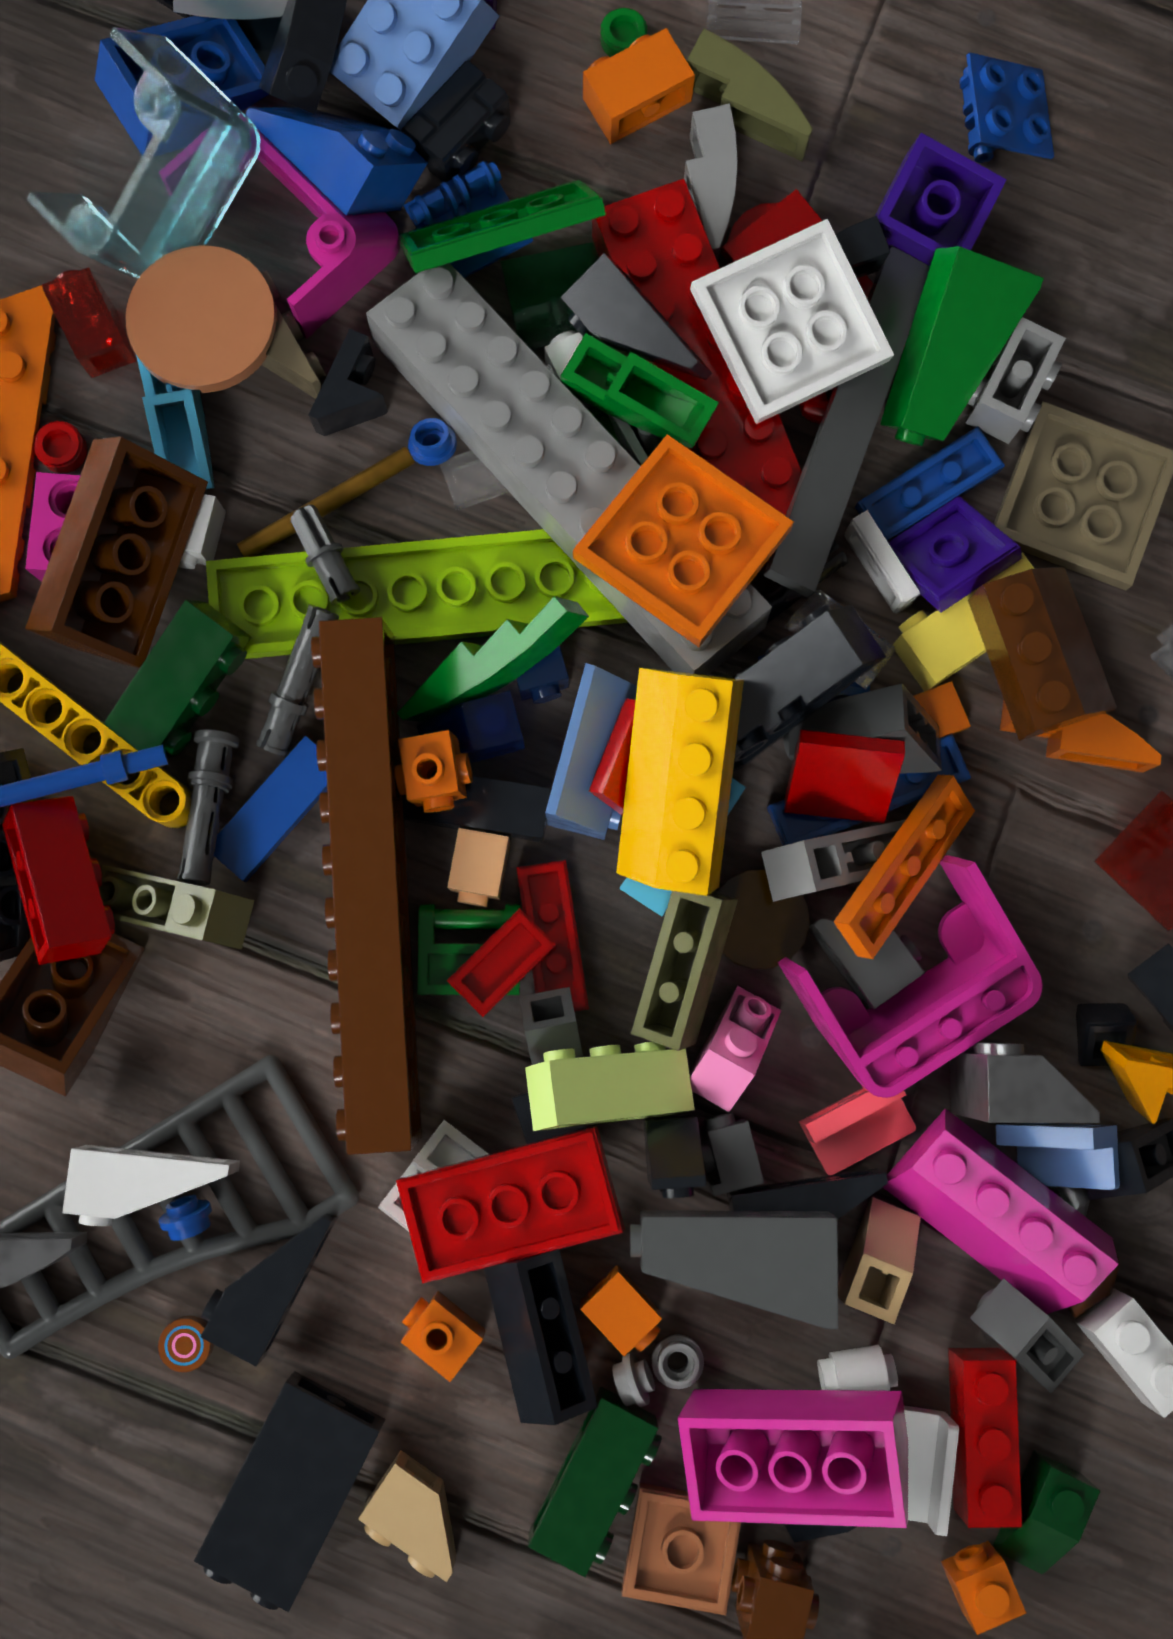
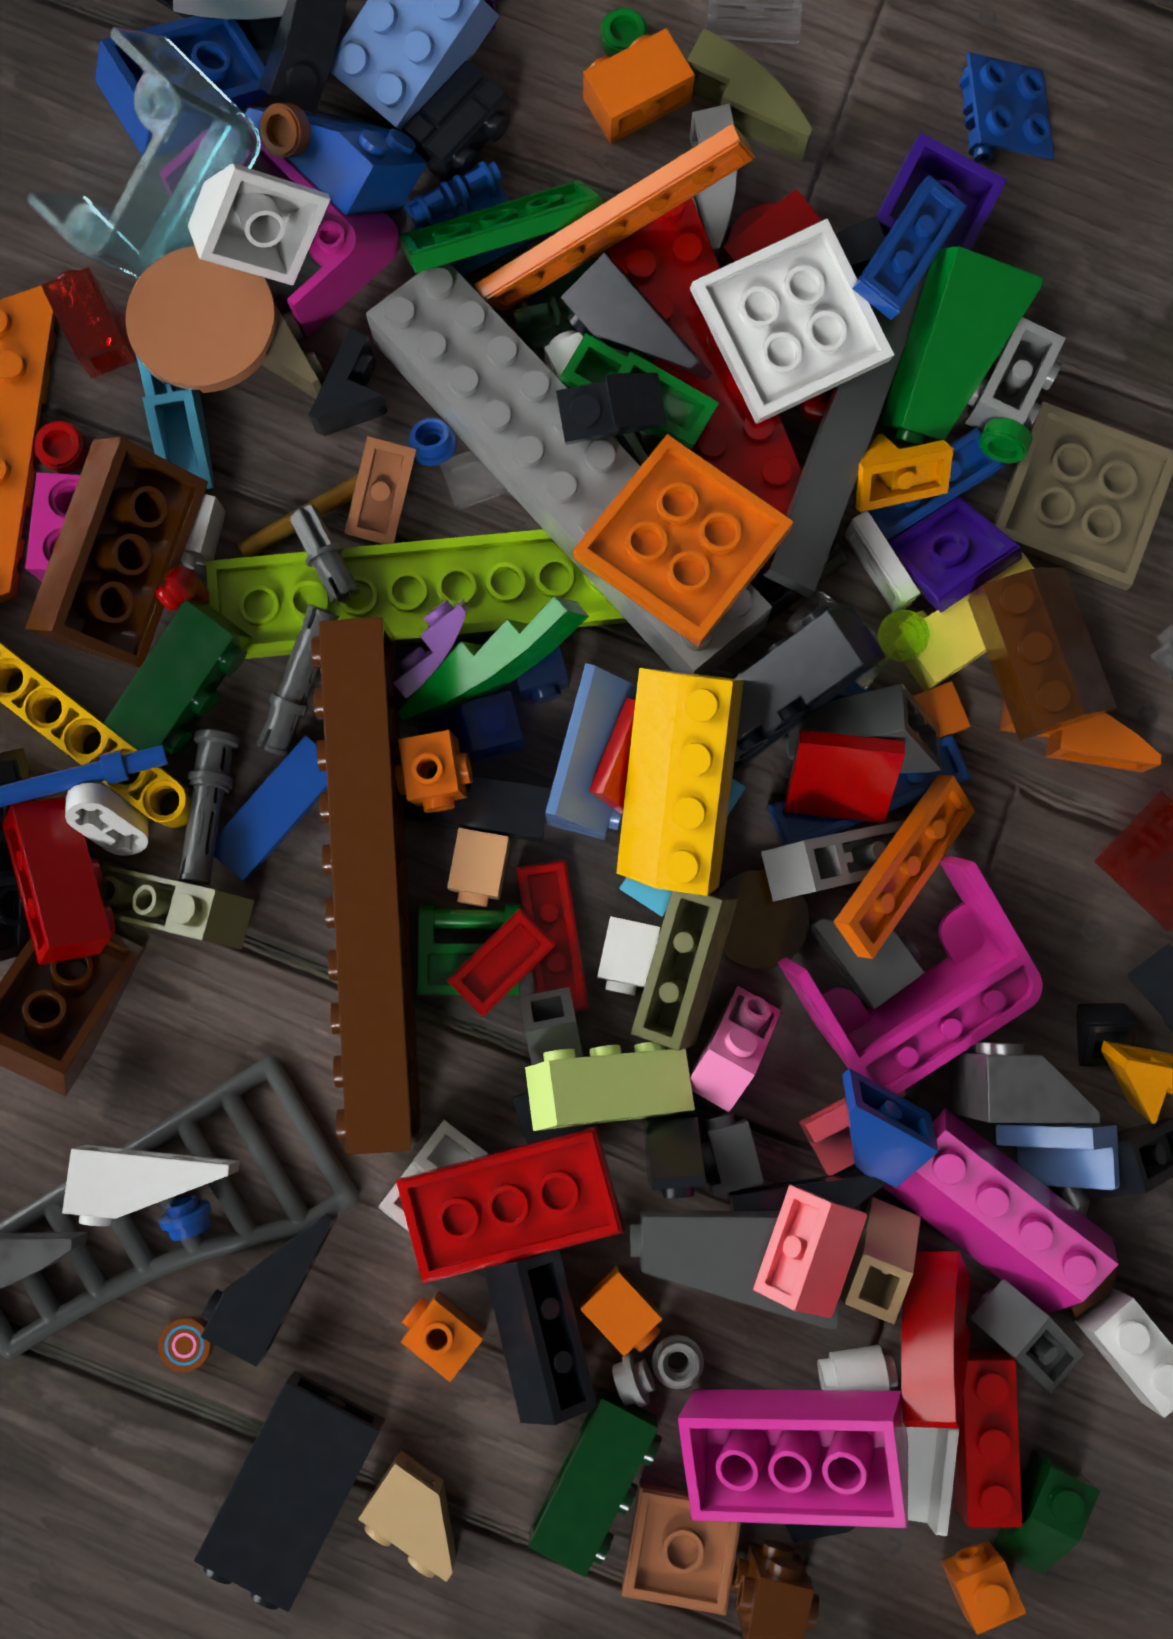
none -> white beam [65,783,149,856]
none -> red arm [155,566,209,611]
none -> white slope [188,163,331,285]
none -> dark orange tile [260,103,311,158]
none -> nougat plate [344,436,416,544]
none -> medium lavender slope [394,599,469,698]
none -> orange tile [474,123,755,312]
none -> black slope [556,373,667,445]
none -> white brick [597,916,660,996]
none -> coral panel [753,1185,867,1318]
none -> blue slope [842,1068,939,1188]
none -> blue tile [852,175,967,320]
none -> light orange slope [855,434,954,513]
none -> clear neon green tile [877,610,930,663]
none -> red slope [901,1251,971,1429]
none -> green tile [979,418,1033,464]

